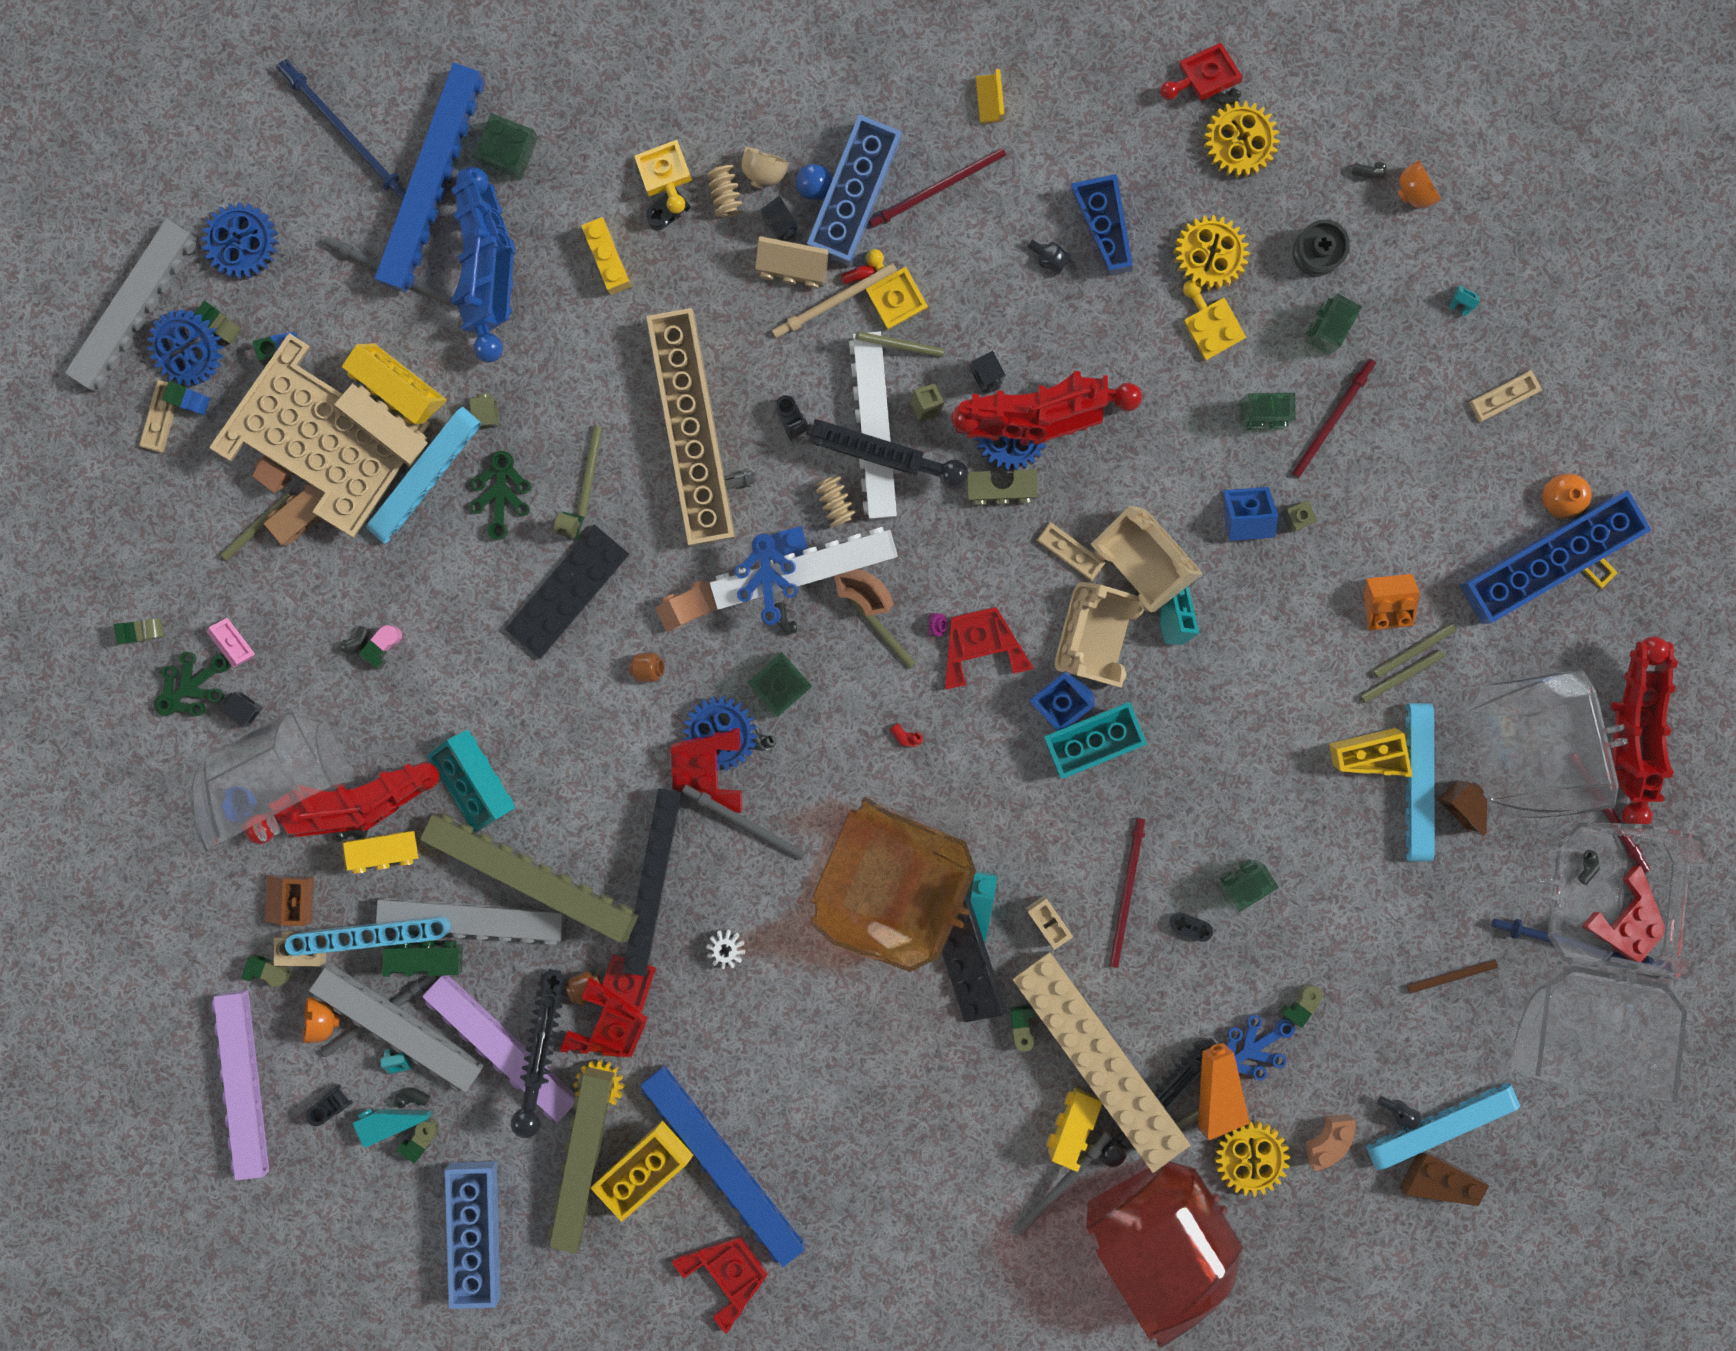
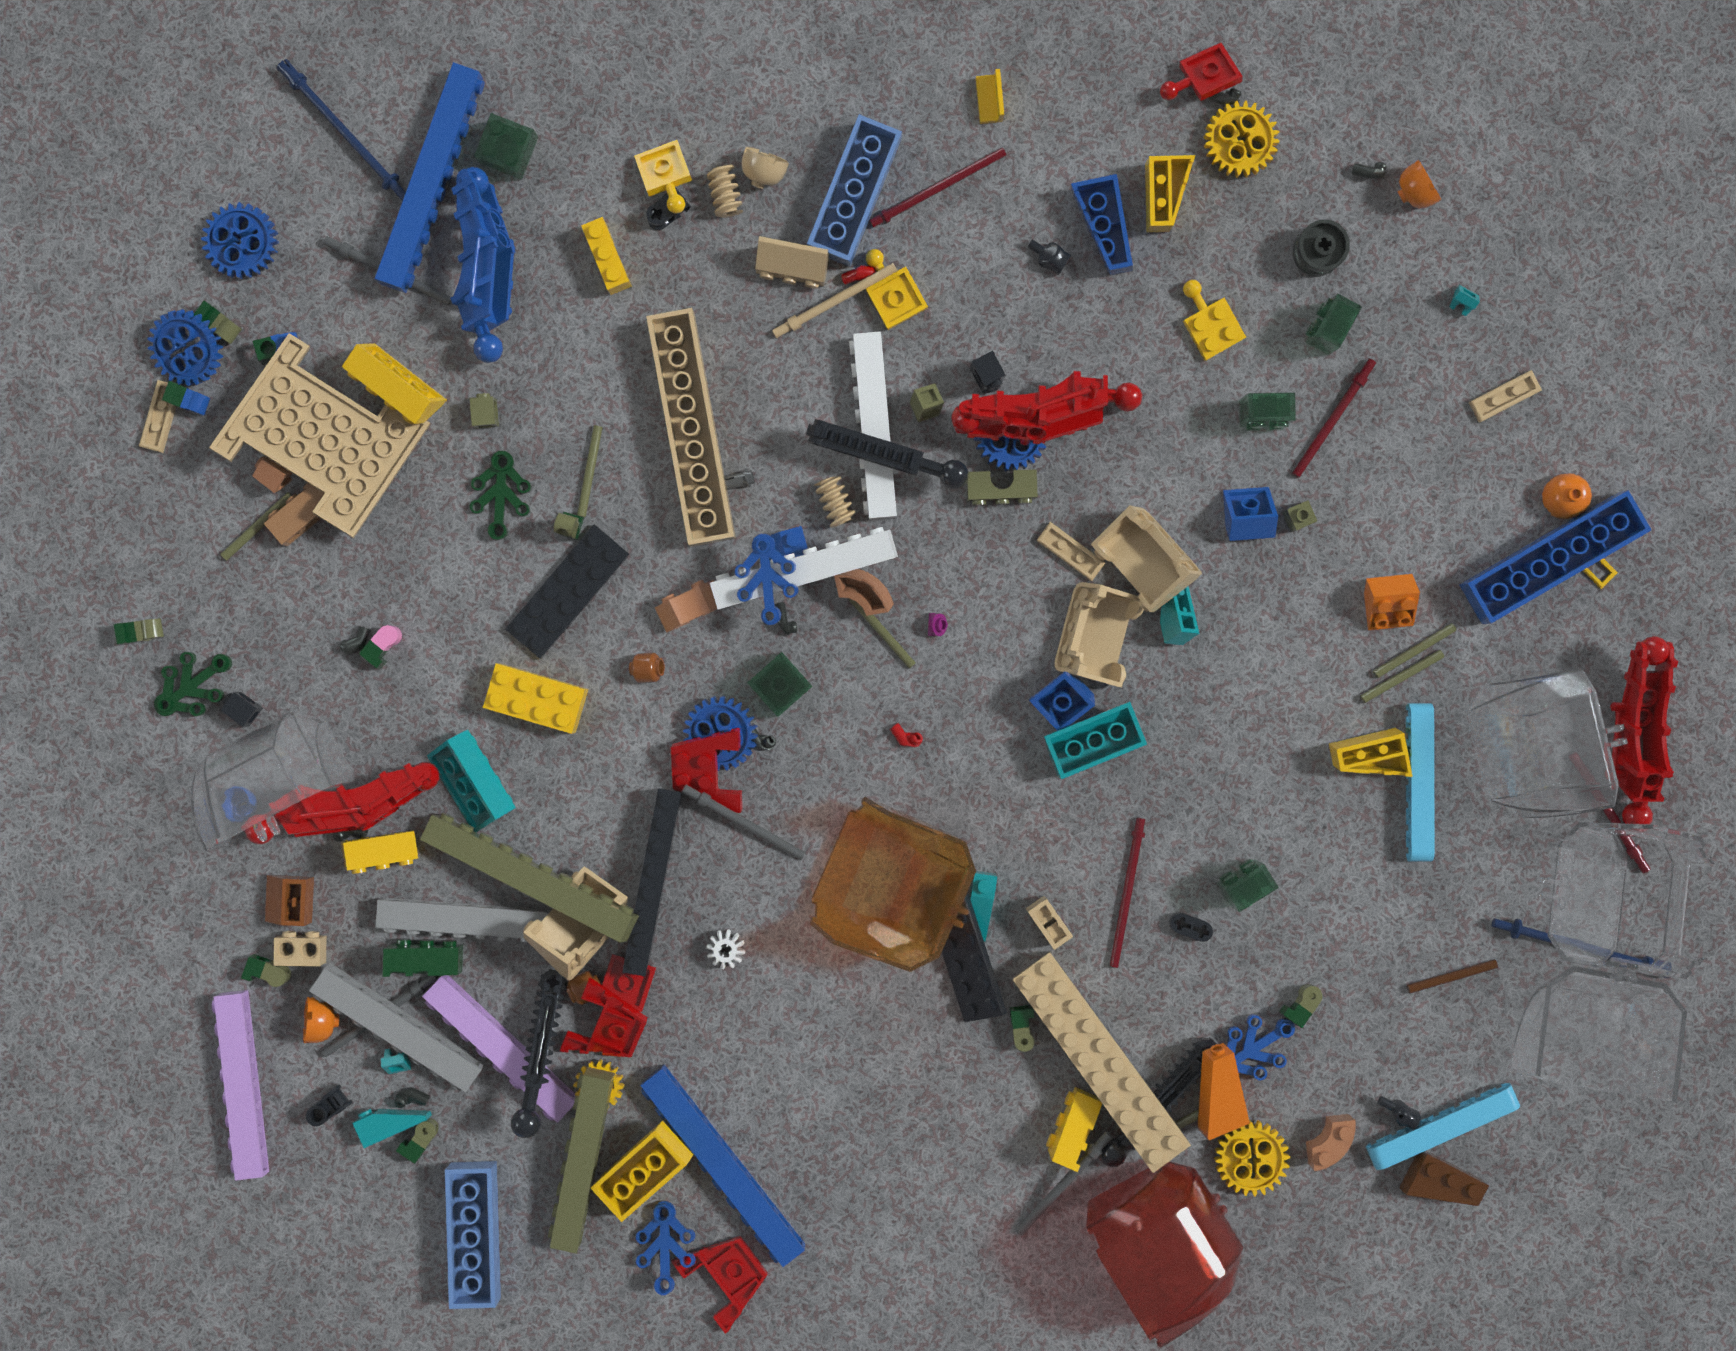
light grey brick [65,218,197,391] -> none
bright pink plate [206,618,255,668] -> none
medium azure beam [285,916,451,956] -> none
tan brick [334,383,428,468] -> none
medium azure beam [366,407,482,544] -> none
black slope [760,196,797,241] -> none
black piece [775,395,808,441] -> none
blue hair [796,164,832,200] -> none
olive bar [855,331,944,357] -> none
red wing [945,607,1033,690] -> none
yellow gear [1173,215,1250,291] -> none
reddish brown slope [1438,780,1487,836] -> none
pearl dark grey arm [1577,850,1600,885] -> none
wing [1582,865,1667,963] -> none
none -> yellow brick [483,663,589,734]
none -> tan windscreen [523,866,628,981]
none -> blue plant [636,1201,696,1295]
none -> yellow wedge [1145,155,1196,232]

